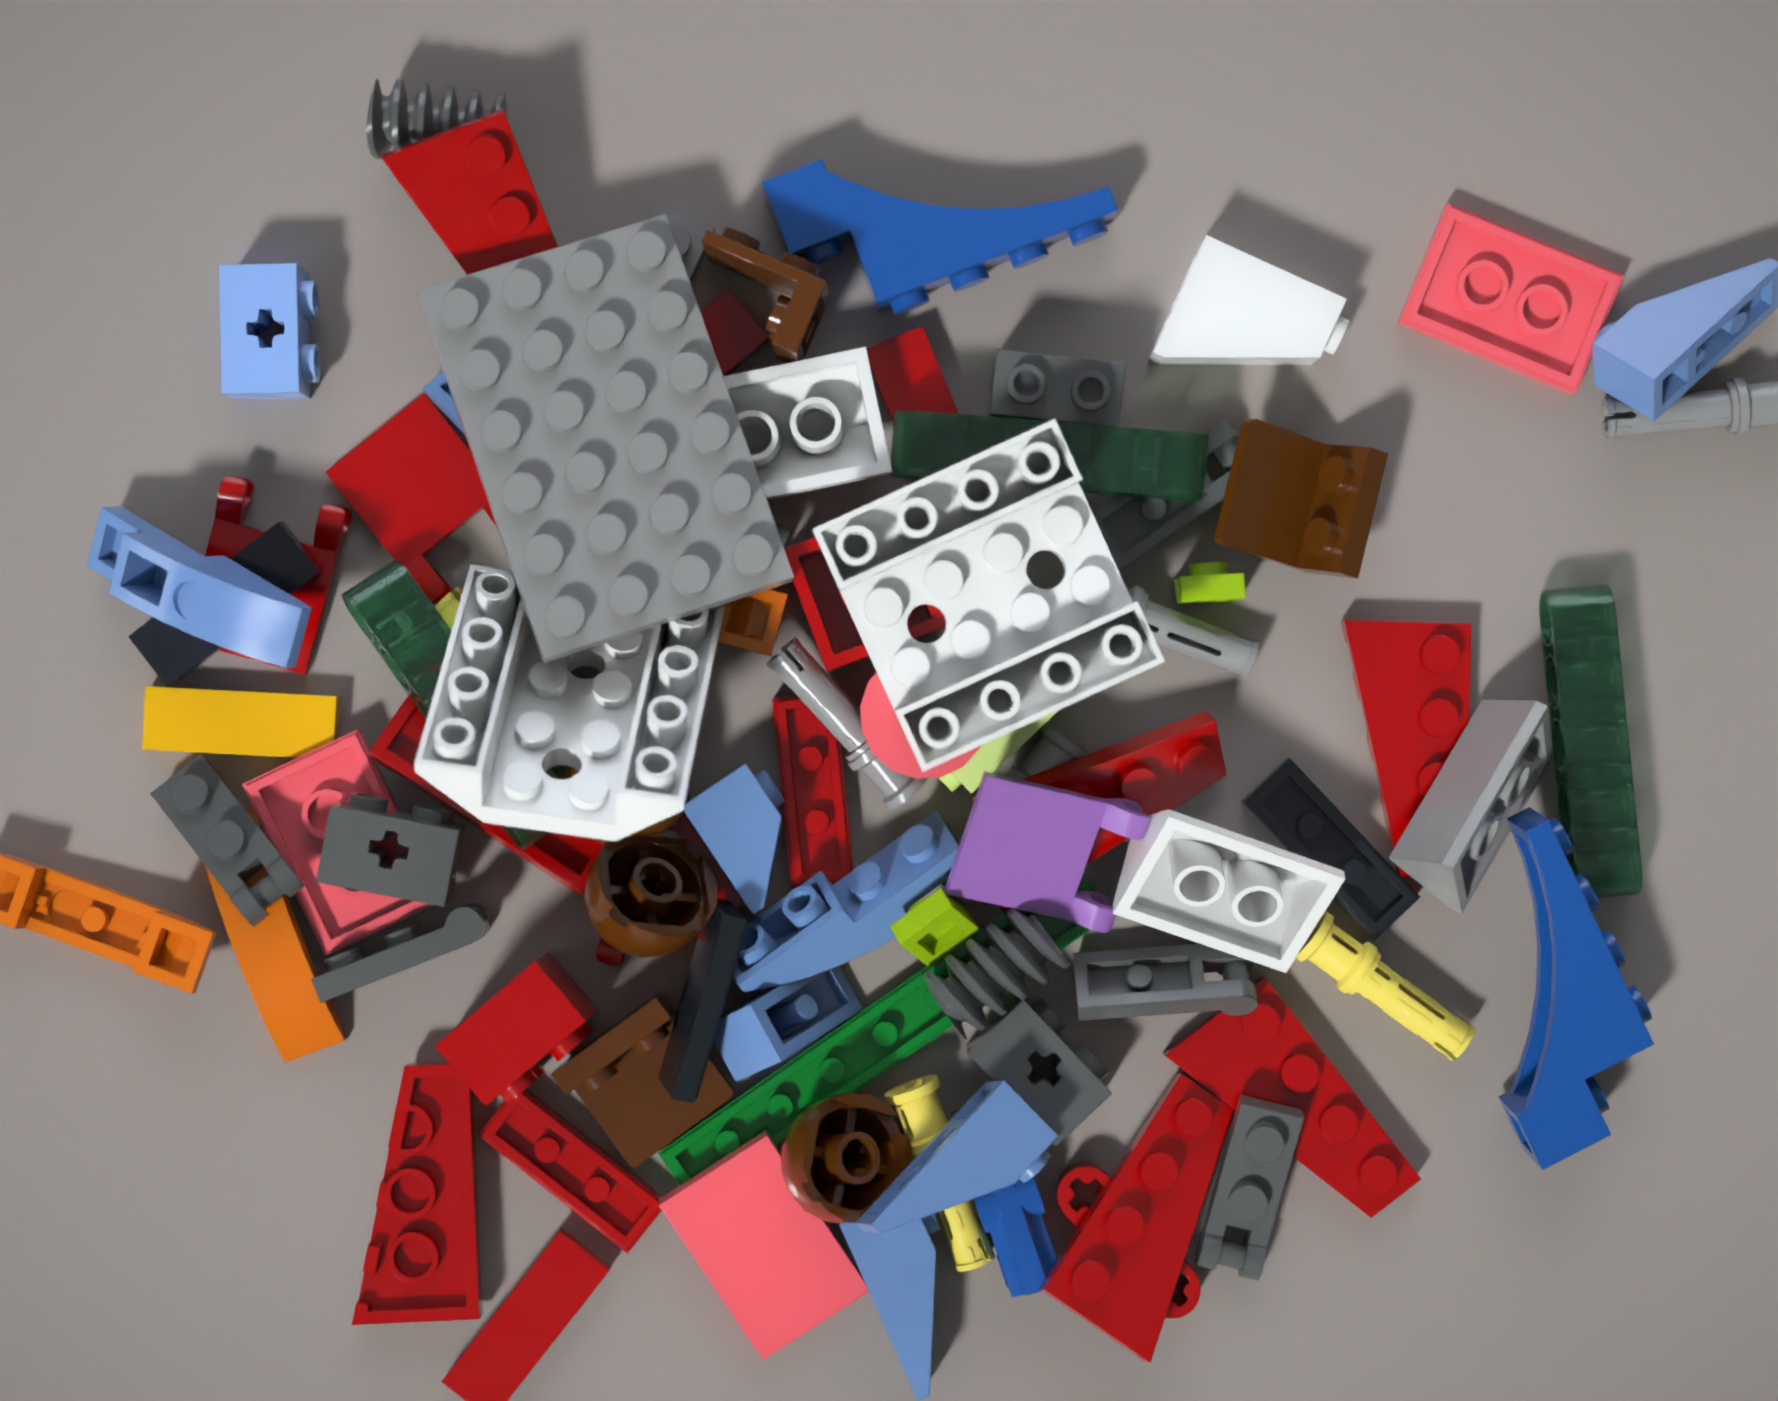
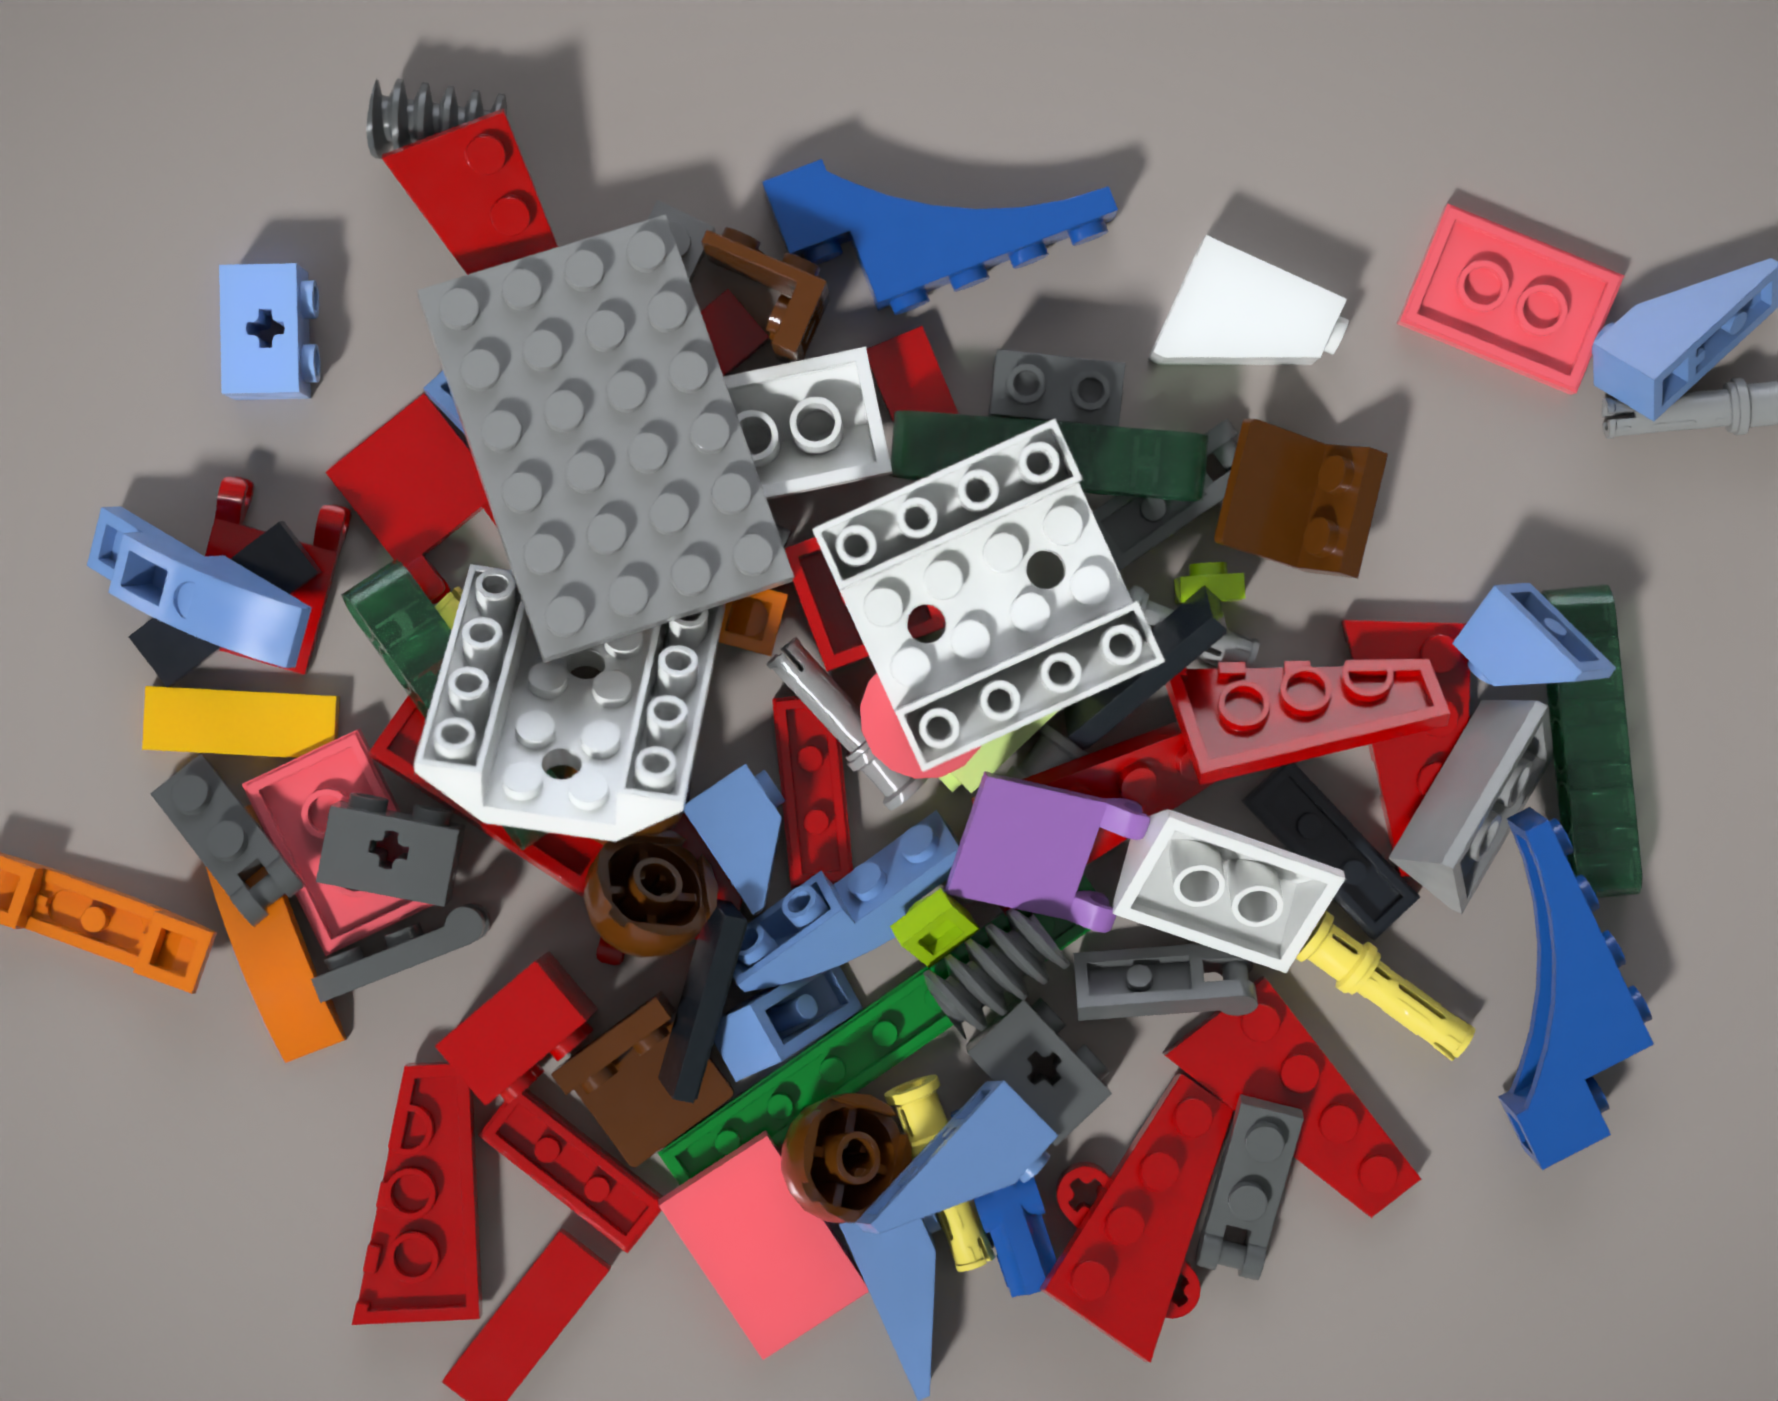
none -> black tile [1063,585,1228,751]
none -> wing [1165,659,1451,785]
none -> medium blue slope [1452,583,1616,686]

